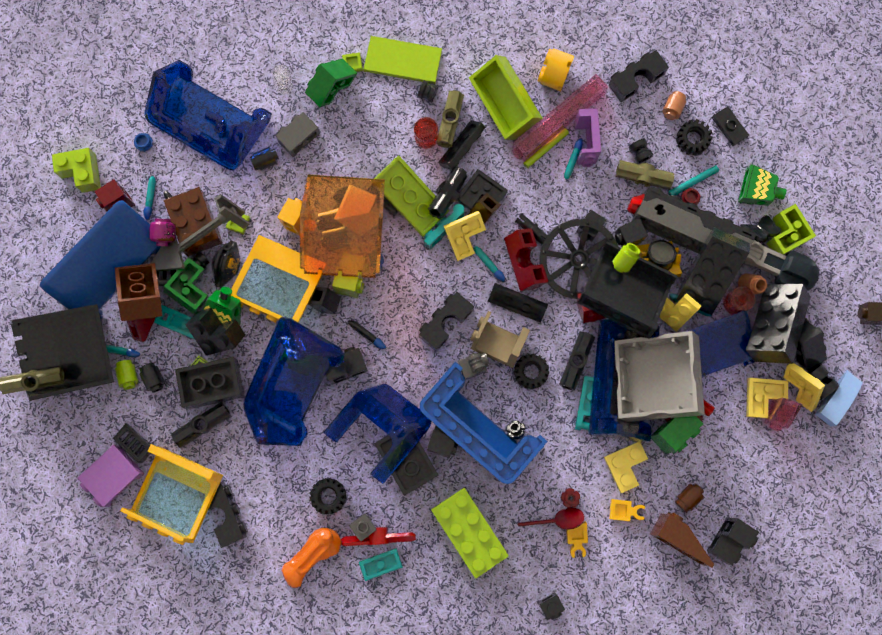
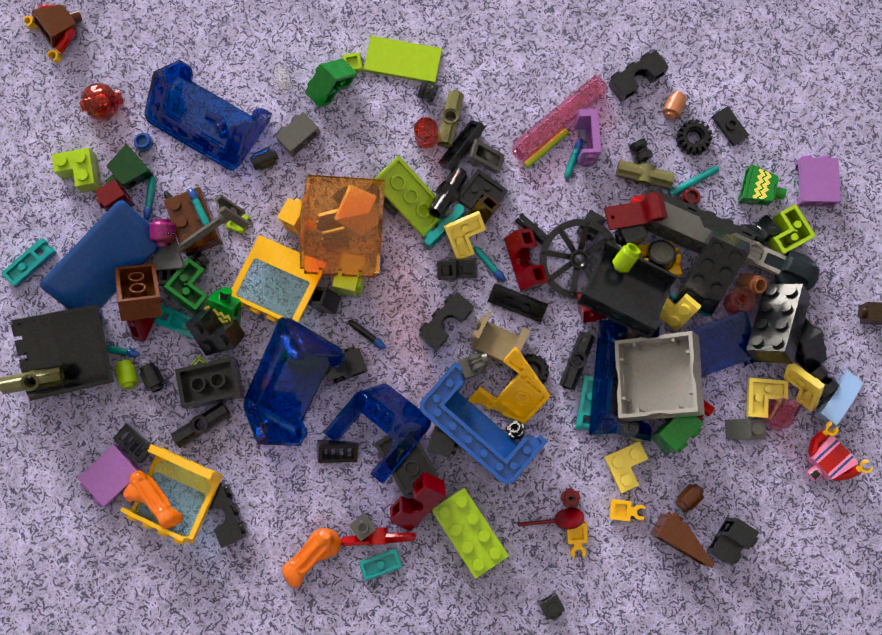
black hat [211,241,240,288] -> none
black tyre [309,478,347,515] -> none
lime piece [469,55,543,140] -> none
yellow brick [537,48,574,92] -> none
none -> teal plate [1,238,57,288]
none -> reddish brown torso [24,4,82,63]
none -> clear red brick [79,83,124,121]
none -> dark green torso [104,144,153,190]
none -> orange hair [123,471,183,529]
none -> teal piece [188,188,209,226]
none -> black slope [317,440,358,463]
none -> dark red arch [390,472,446,531]
none -> black slope [437,258,478,280]
none -> yellow wing [468,346,550,424]
none -> dark grey slope [470,139,505,173]
none -> dark red door [604,192,668,230]
none -> dark grey slope [725,419,766,440]
none -> medium lavender panel [795,155,841,207]
none -> torso [806,422,873,482]

